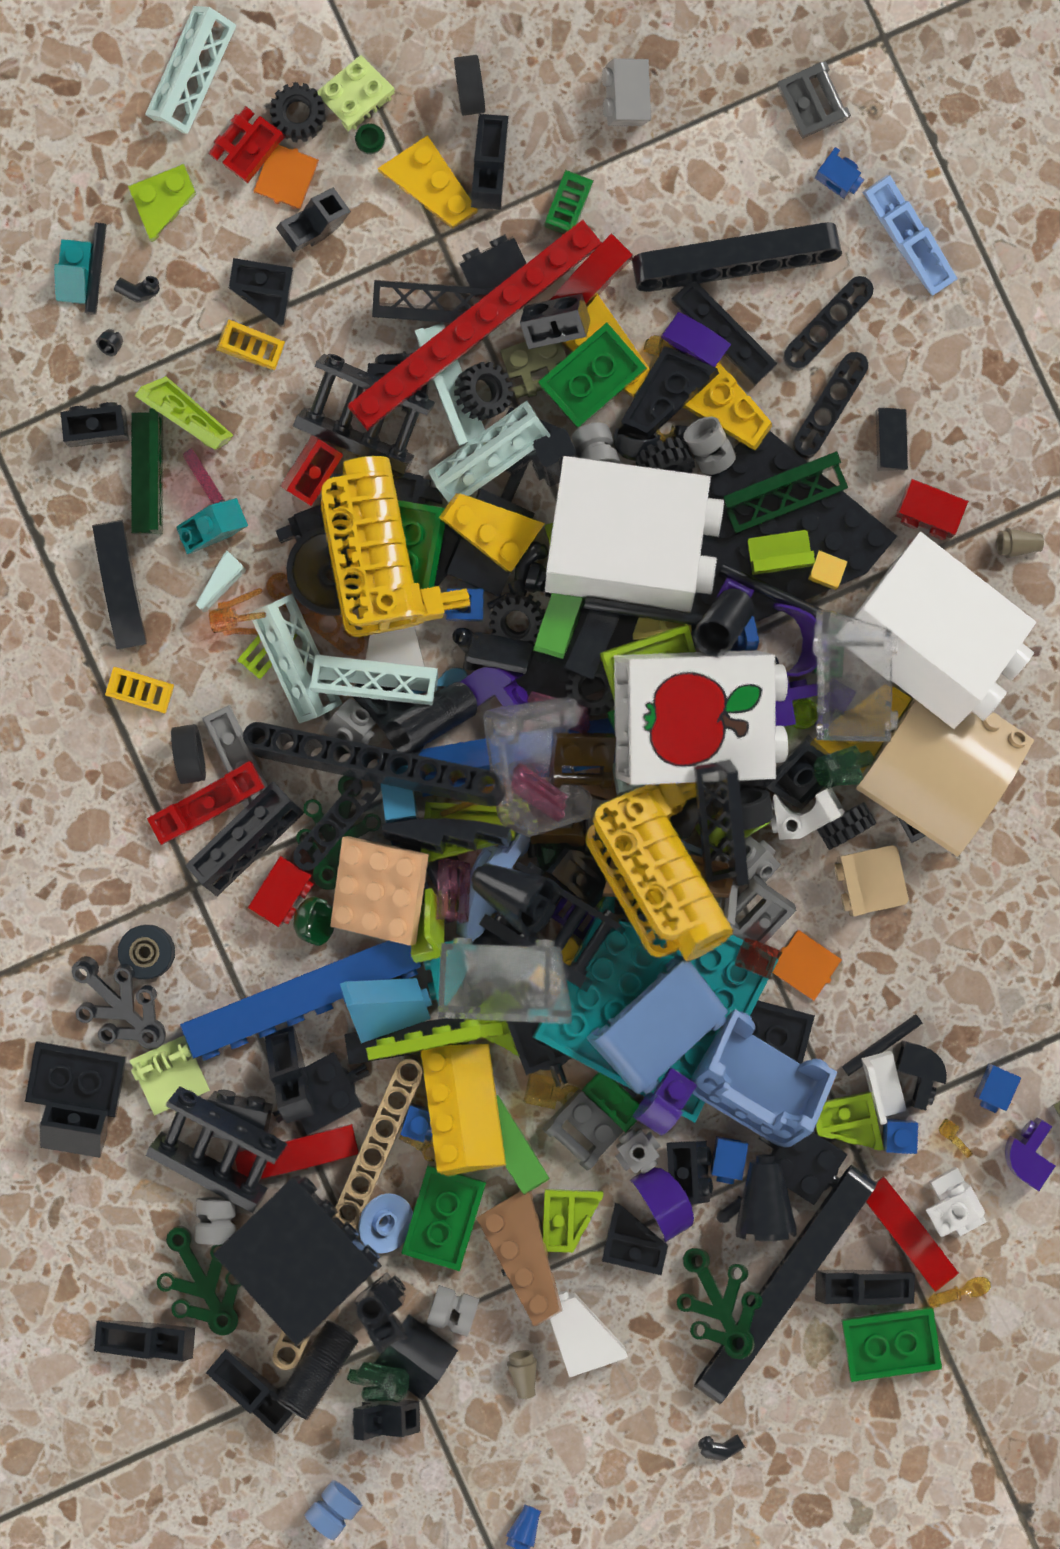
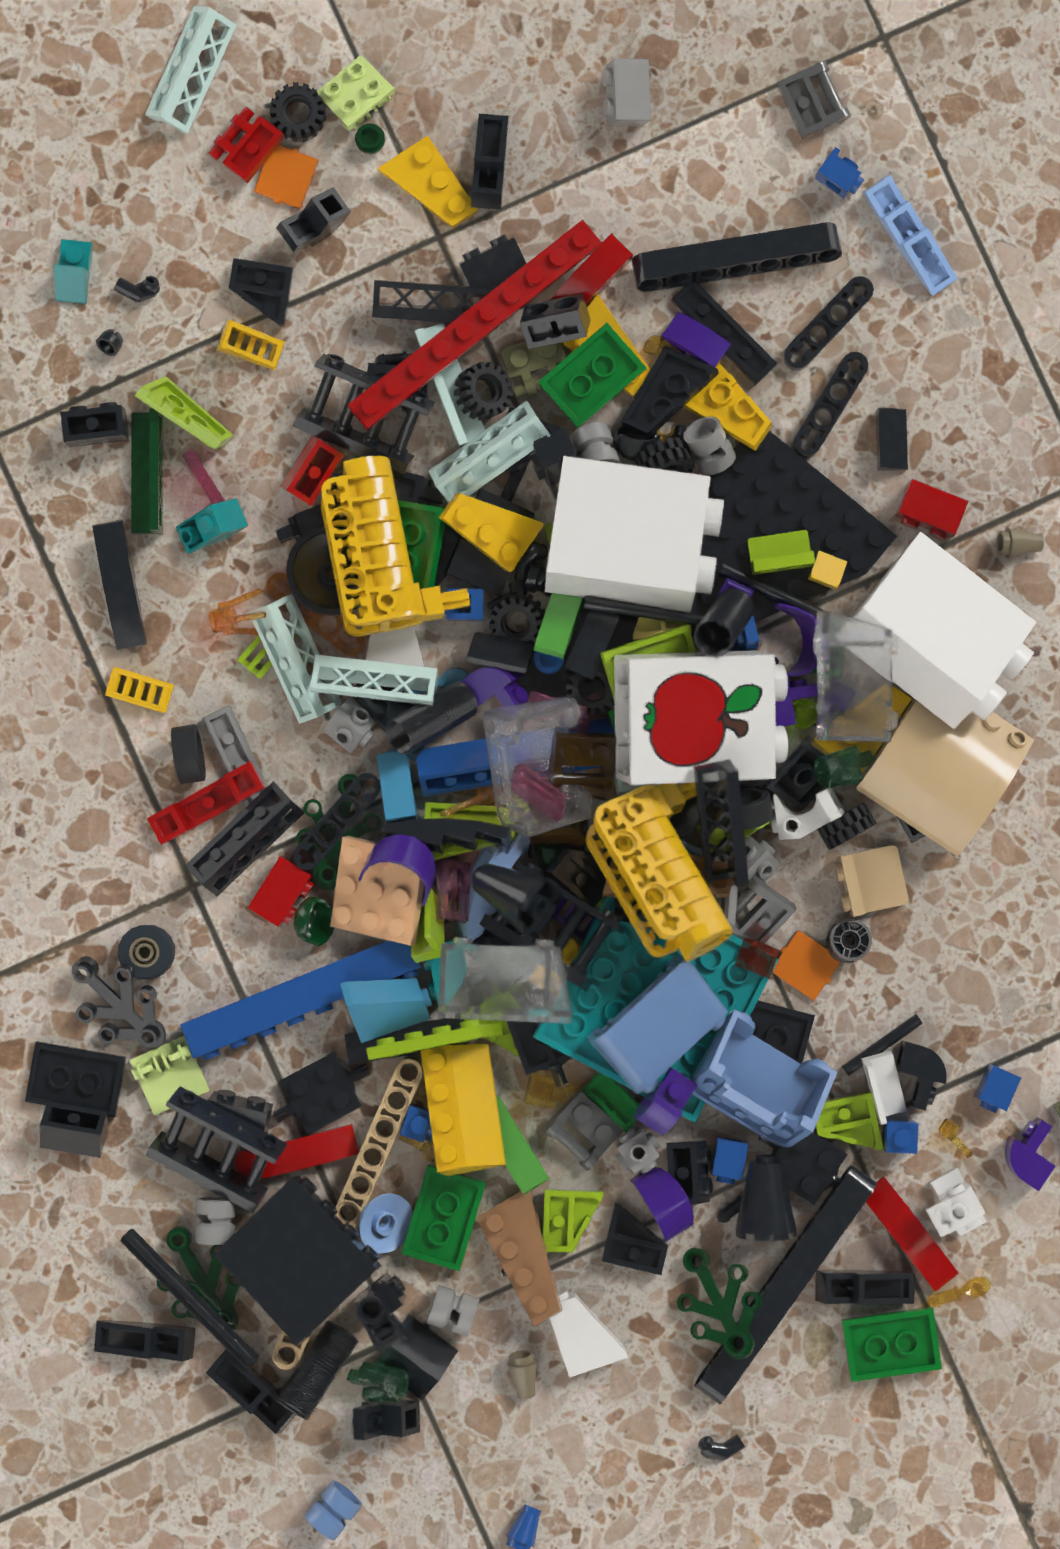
black bar [84,223,107,315] -> none
lime wing [128,164,196,242] -> none
light aqua slope [196,551,246,612] -> none
black beam [243,722,506,807] -> none
black slope [265,1026,315,1124] -> none
black arm [452,628,478,671] -> none
black tyre [454,55,486,116] -> none
green slope [544,170,594,234] -> none
dark green fence [722,451,848,534] -> none
none -> black axle [120,1229,259,1369]
none -> dark purple piece [358,834,436,906]
none -> blue tile [534,651,564,674]
none -> black wheel [825,919,872,963]

